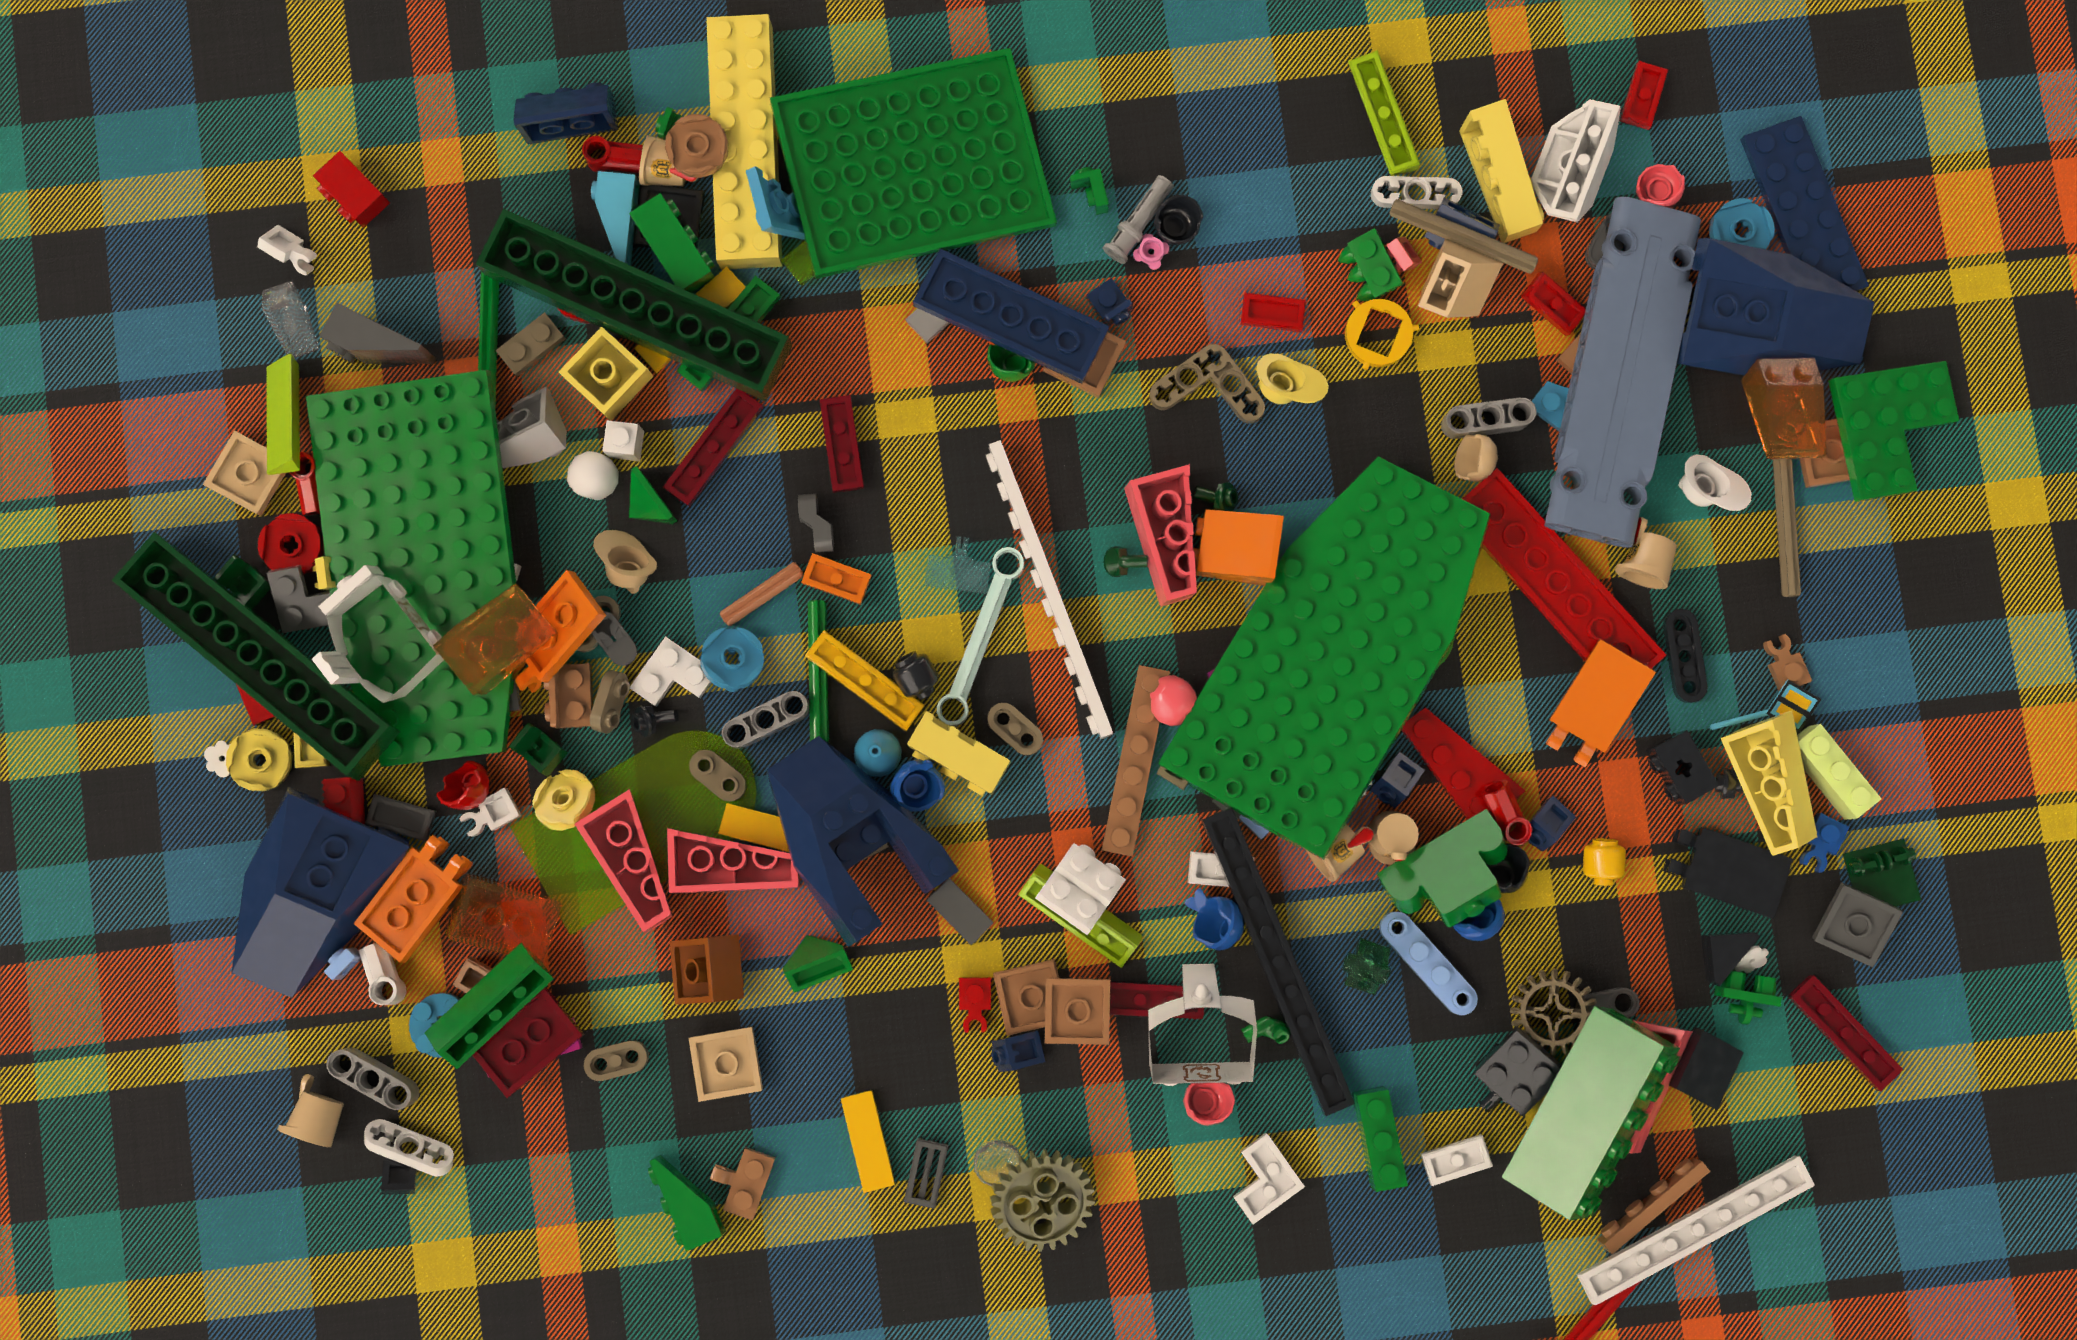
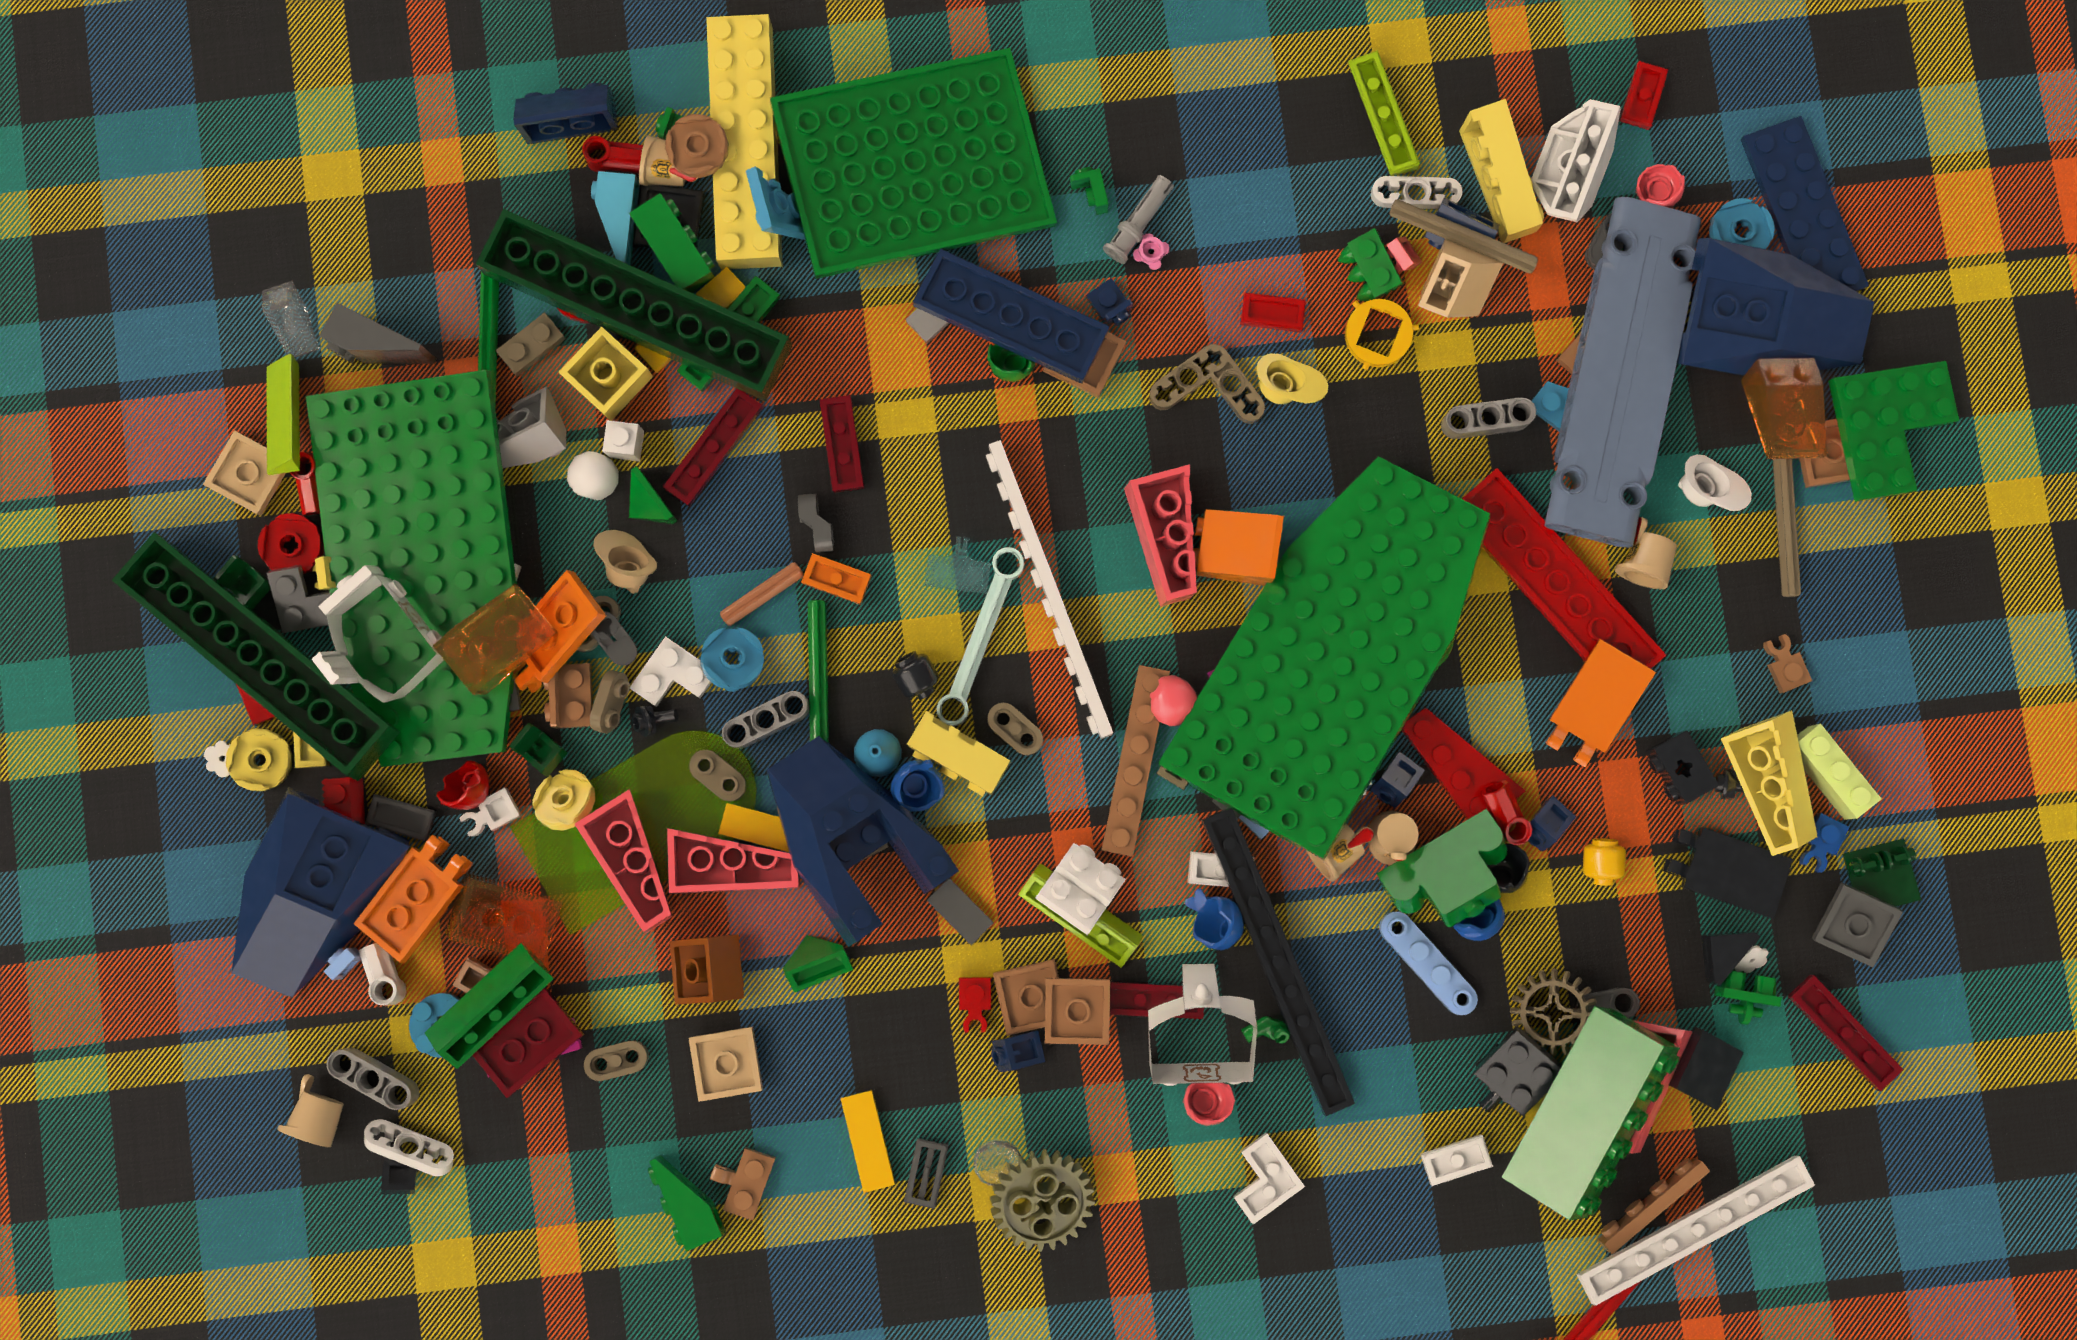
white plate [257,225,317,275] -> none
red brick [313,151,390,228] -> none
clear neon green plate [781,241,814,286] -> none
yellow tile [805,630,925,731] -> none
dark green plate [1103,546,1148,577] -> none
black hair [1154,195,1203,245] -> none
dark green plate [1192,482,1239,511] -> none
clear green brick [1342,938,1391,995] -> none
green brick [1352,1086,1408,1192] -> none
tan hair [1454,434,1498,482] -> none
red plate [1521,272,1586,336] -> none
black plate [1663,609,1708,703] -> none
piece [1710,679,1821,733] -> none

